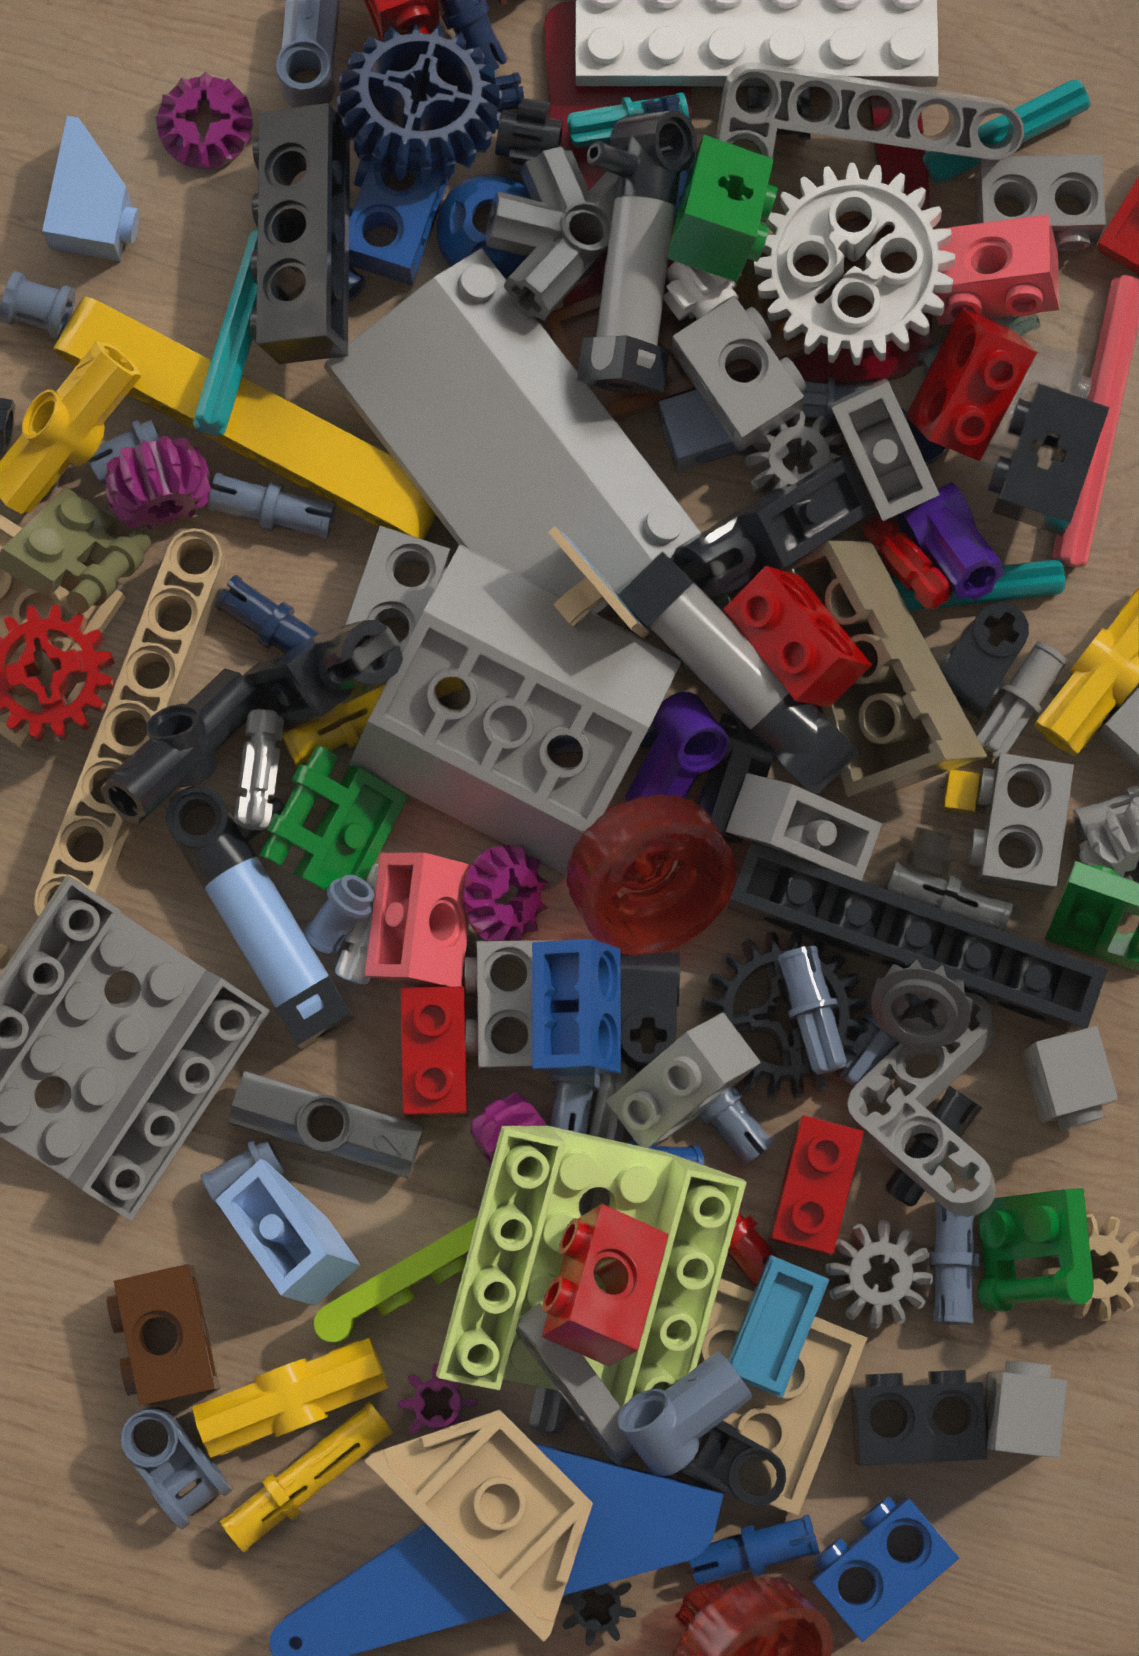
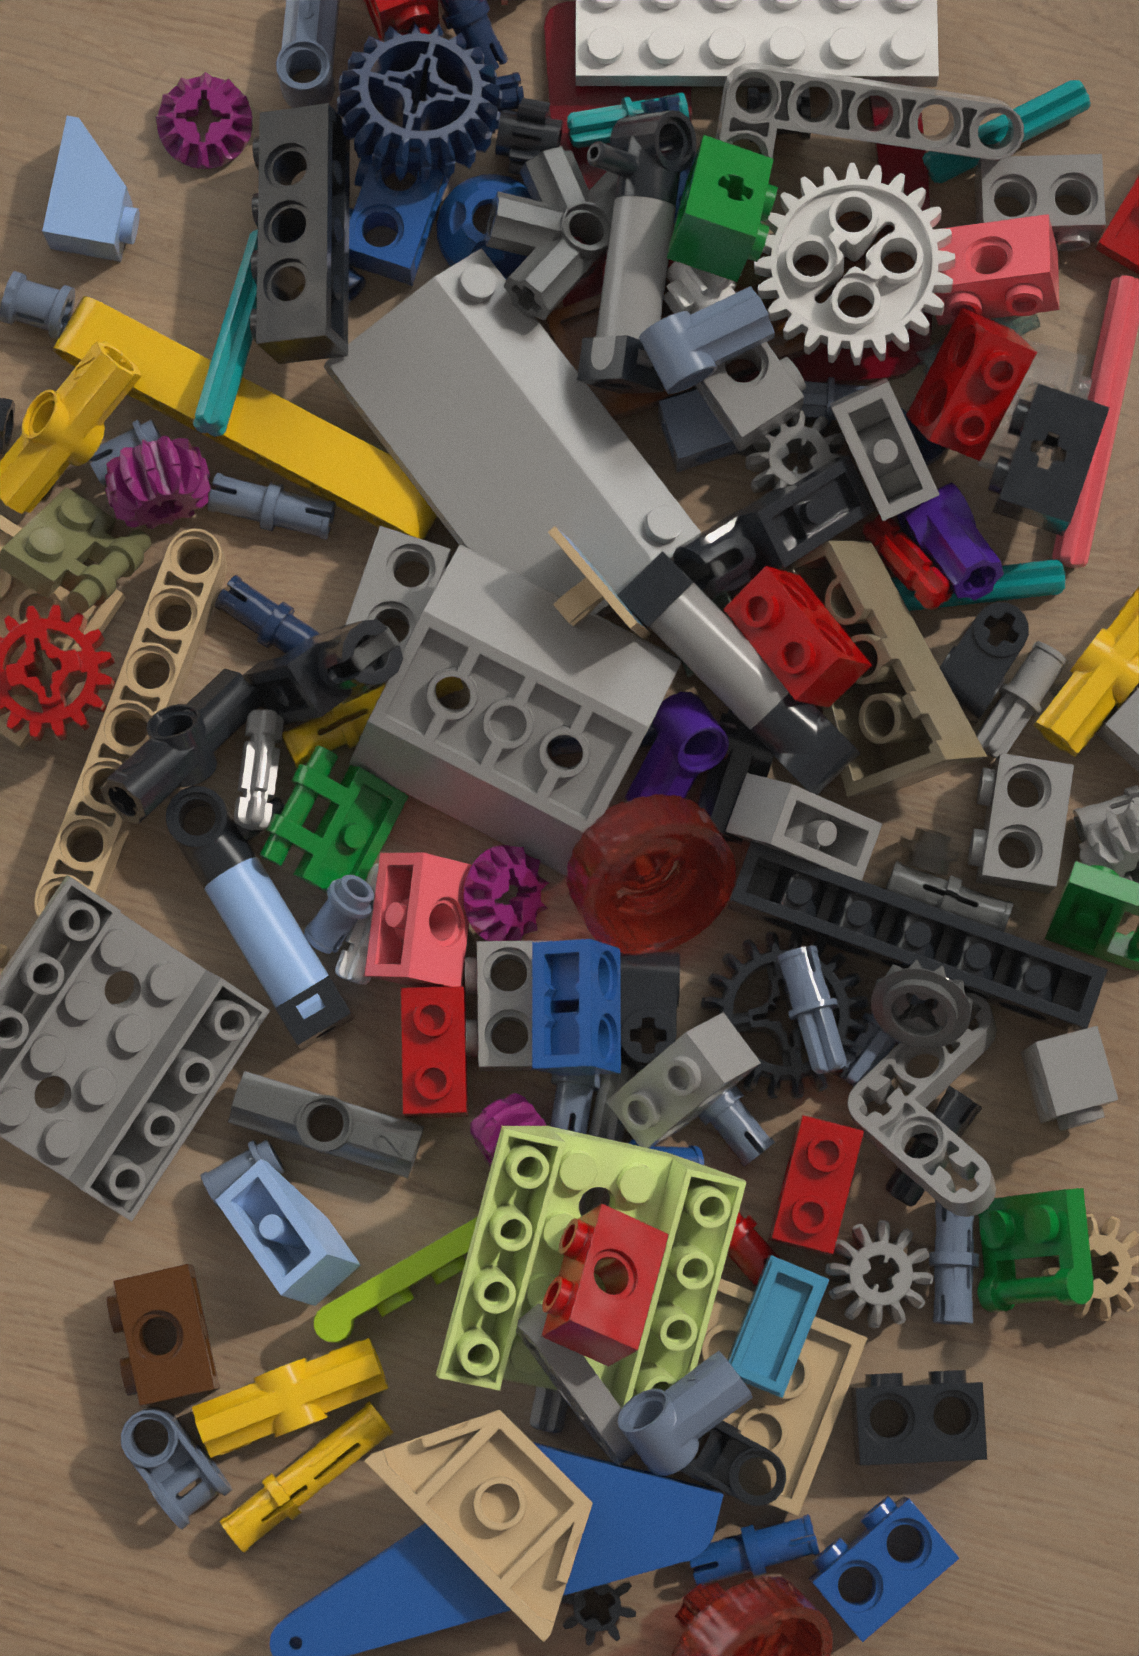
magenta gear [398,1363,478,1433] -> none
yellow piece [942,770,981,815] -> none
light grey brick [985,1361,1067,1458] -> none
none -> sand blue piece [639,286,775,394]

